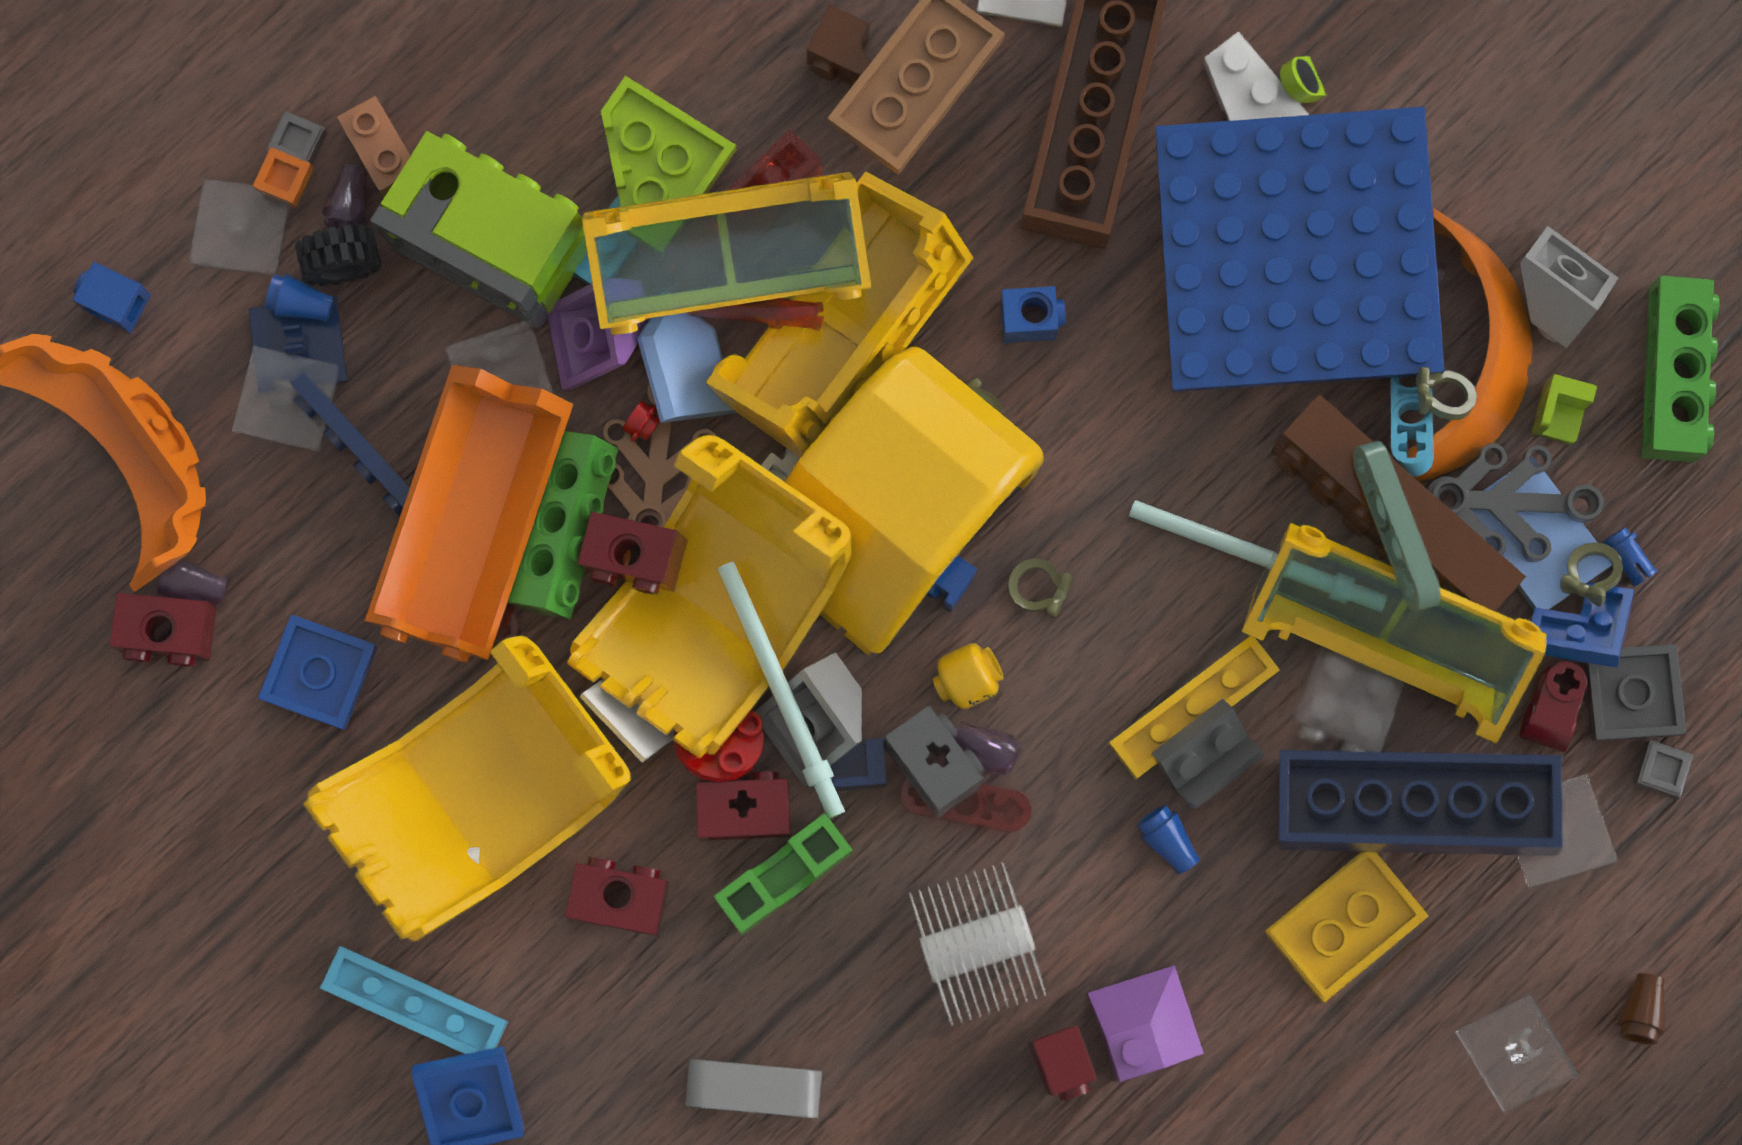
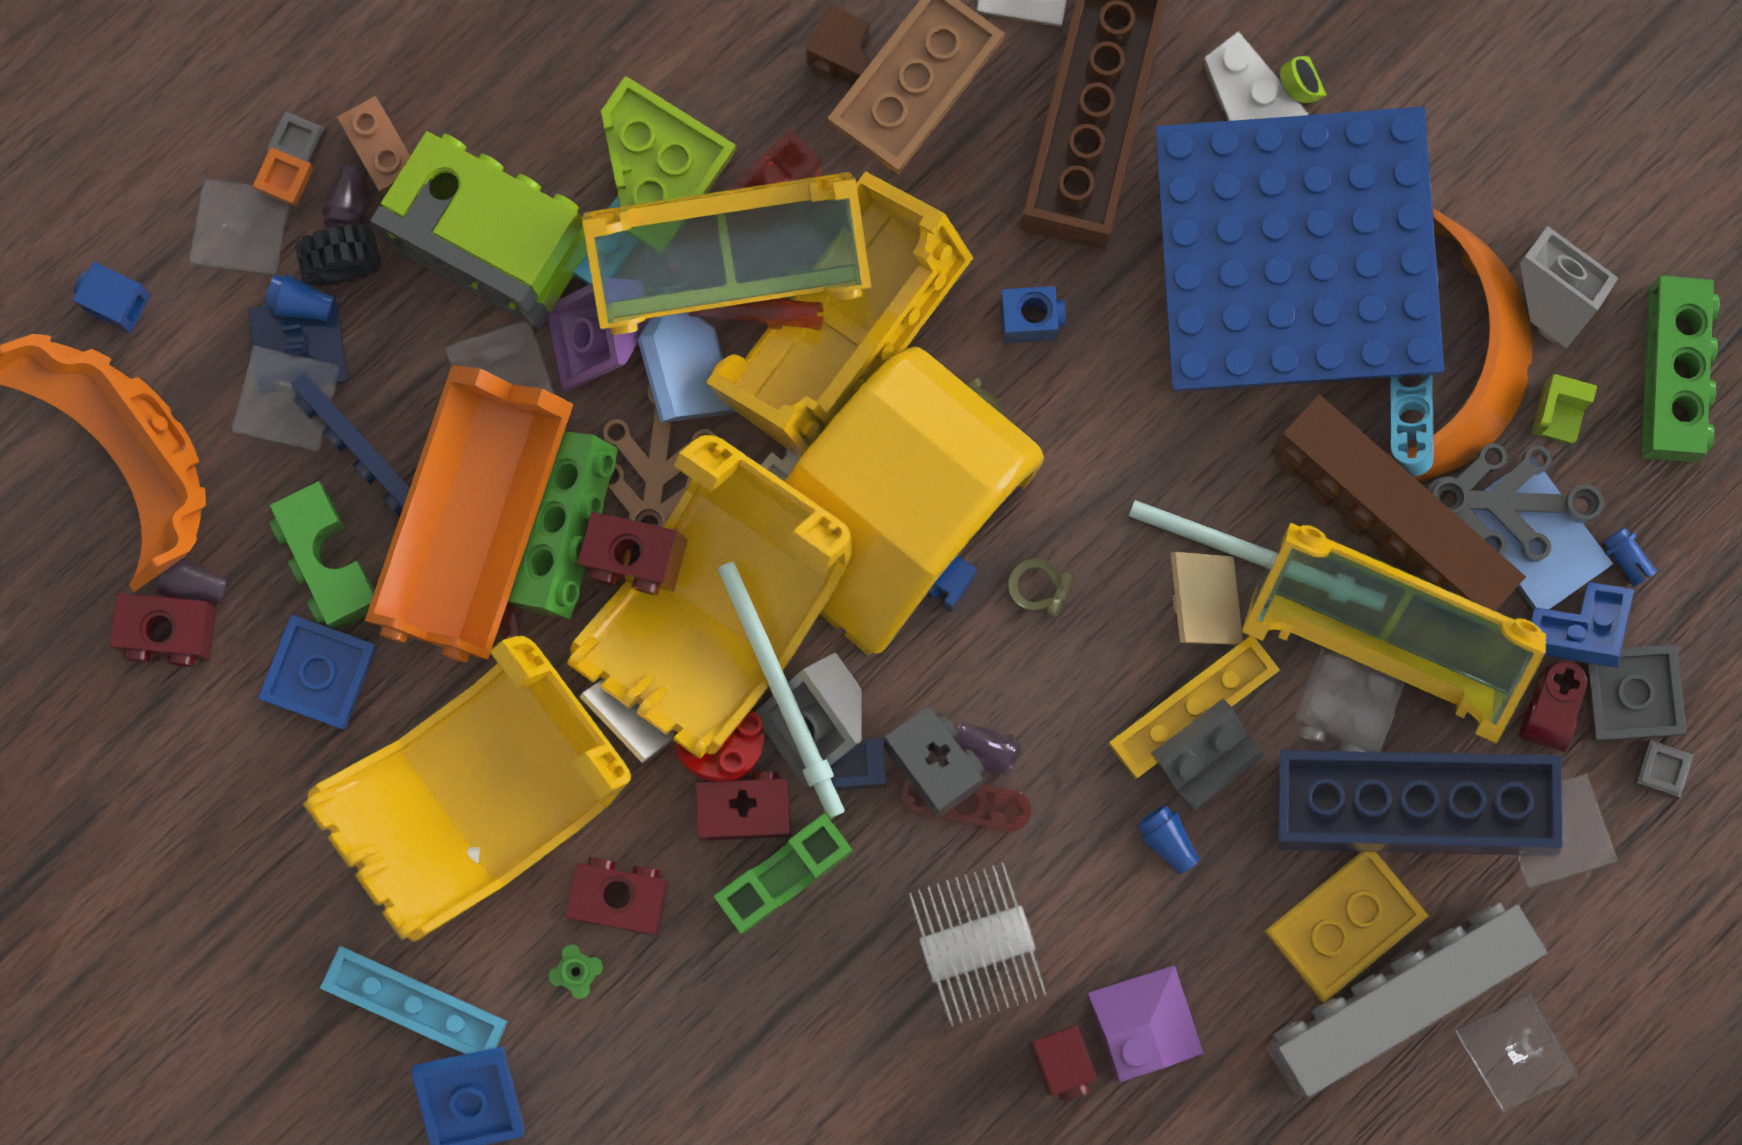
red plate [622,400,660,442] -> none
light grey beam [685,1059,822,1118] -> none
yellow head [933,643,1003,710] -> none
sand green beam [1353,441,1440,612] -> none
olive piece [1415,367,1477,420] -> none
olive piece [1560,542,1623,607] -> none
reddish brown cone [1618,973,1665,1045] -> none
none -> bright green arch [269,481,375,630]
none -> bright green plate [549,945,603,999]
none -> tan piece [1170,552,1243,645]
none -> light grey brick [1266,902,1548,1097]

